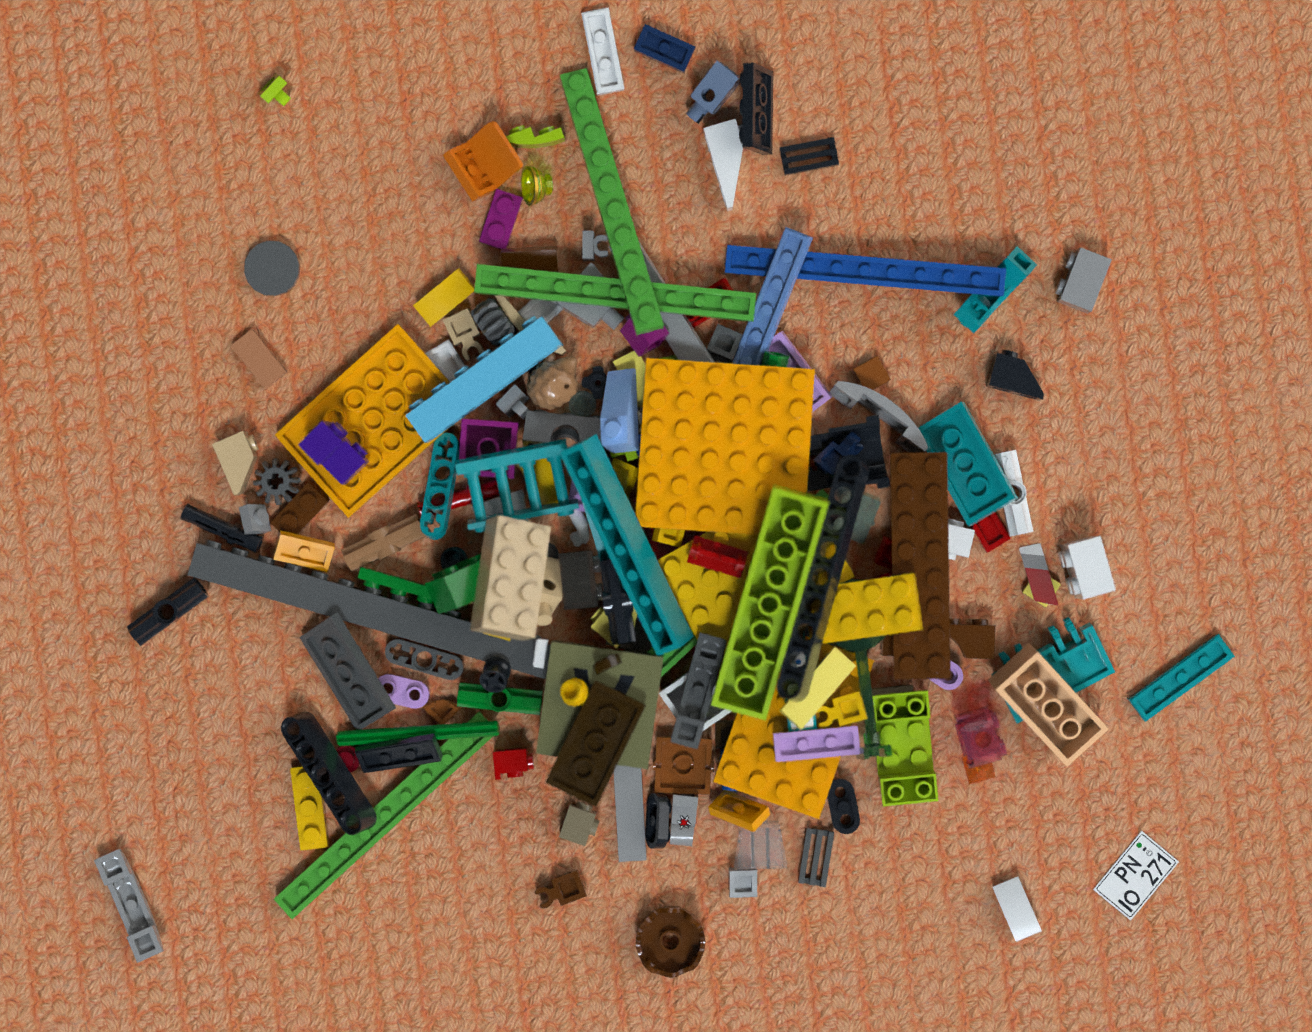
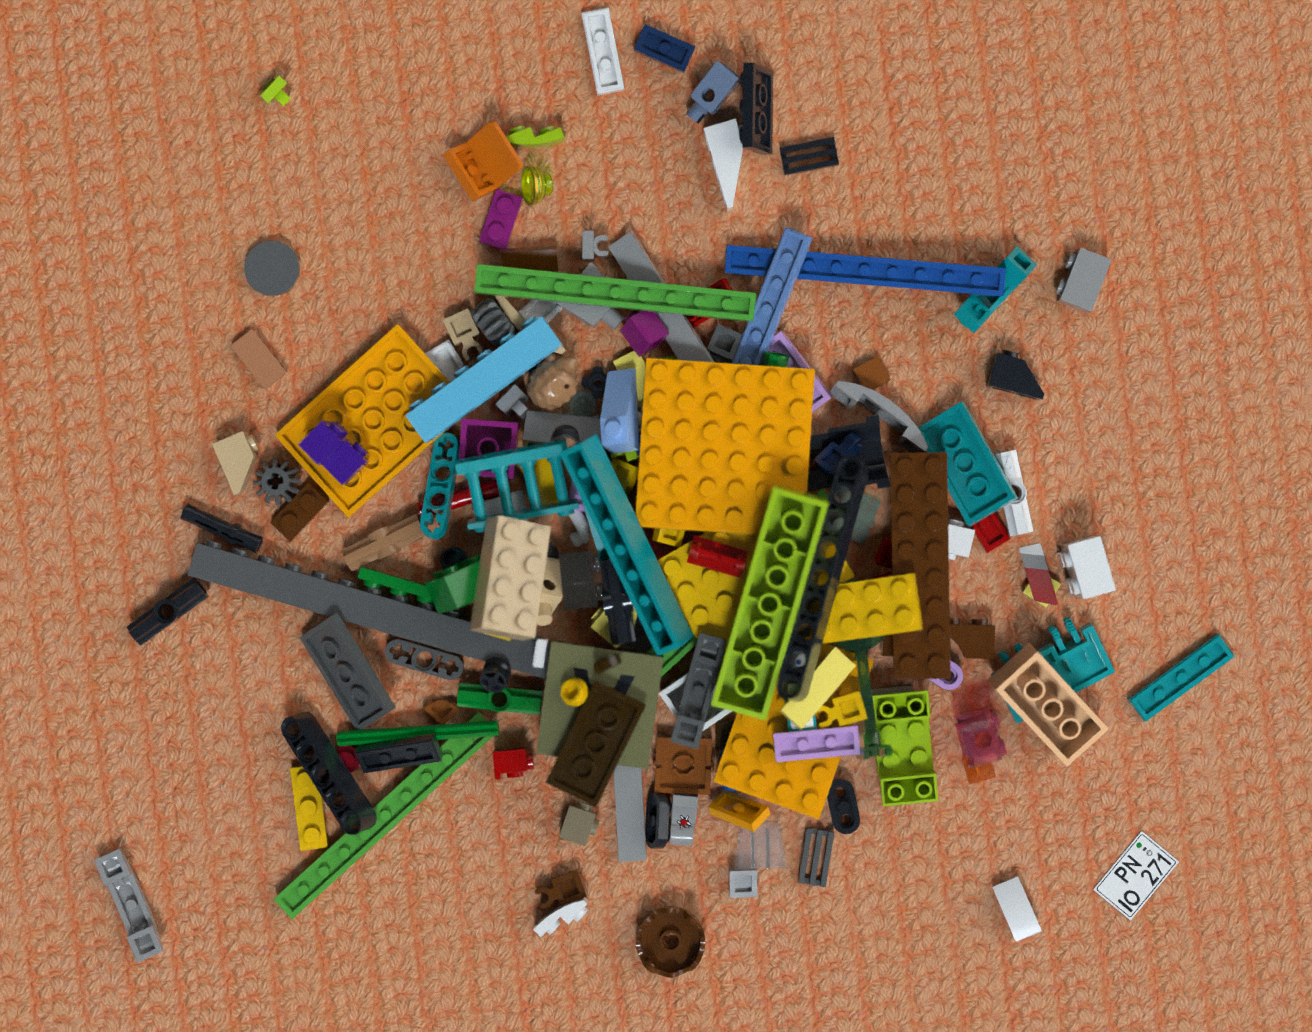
light grey plate [239,504,271,534] -> none
light orange plate [273,530,335,572] -> none
lavender plate [378,674,430,709] -> none
yellow slope [413,268,475,327] -> none
bright green plate [560,68,664,335] -> none
none -> white slope [533,897,588,937]

